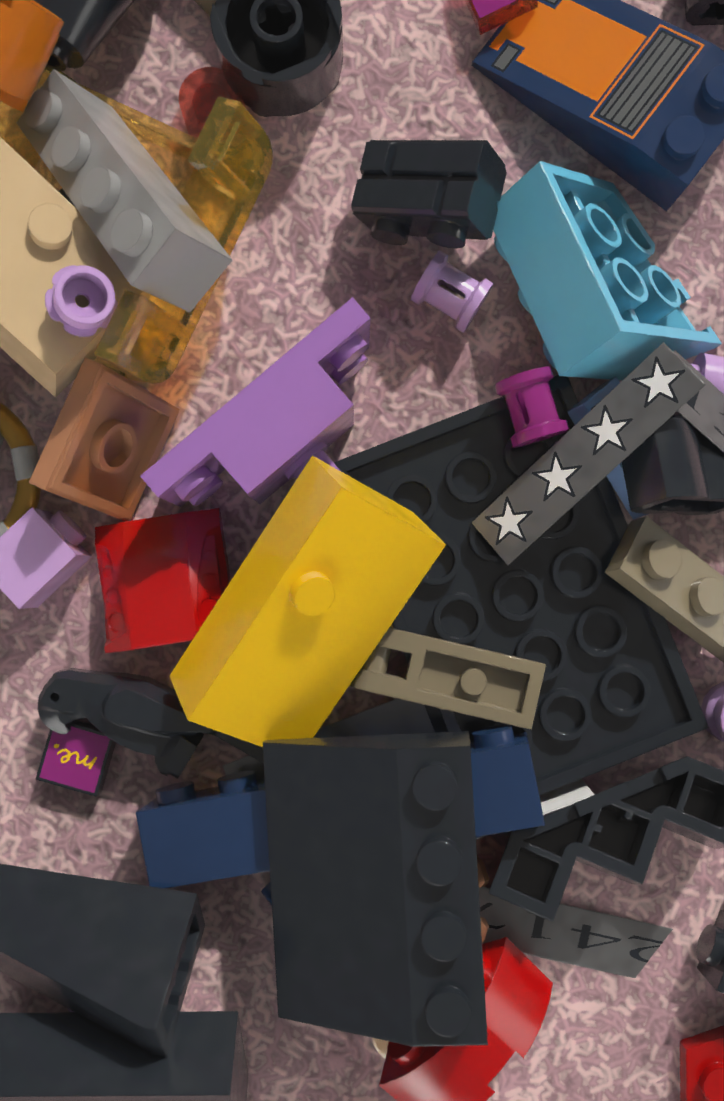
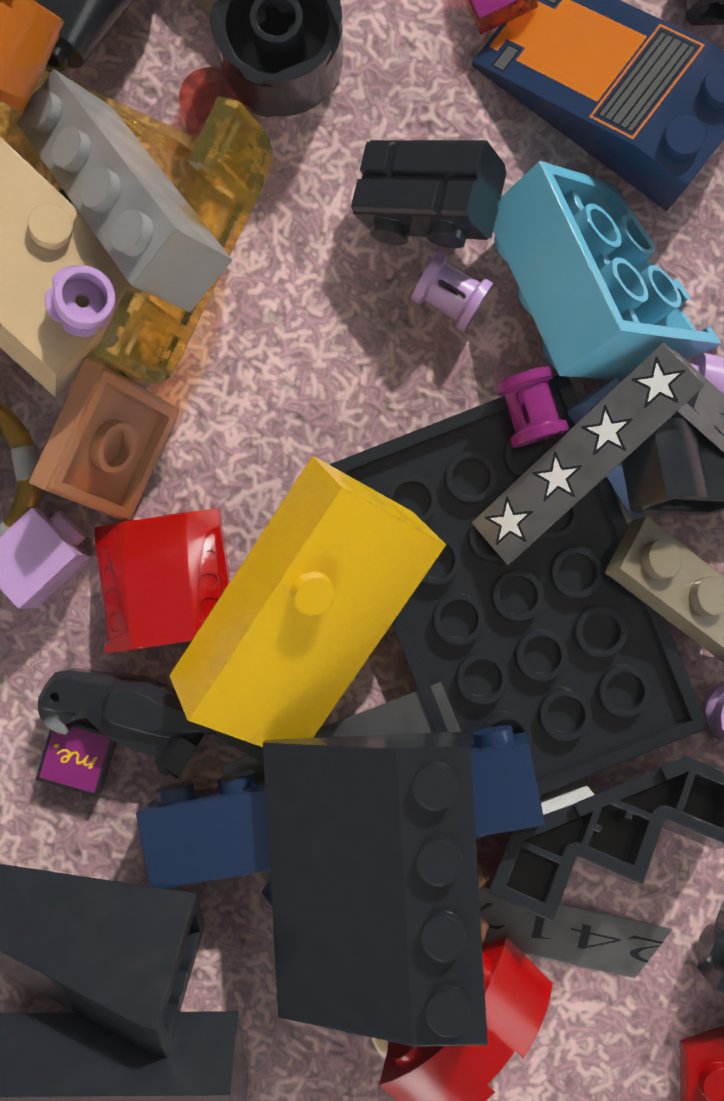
medium lavender brick [140,297,371,507] -> none
dark tan plate [350,627,546,729] -> none

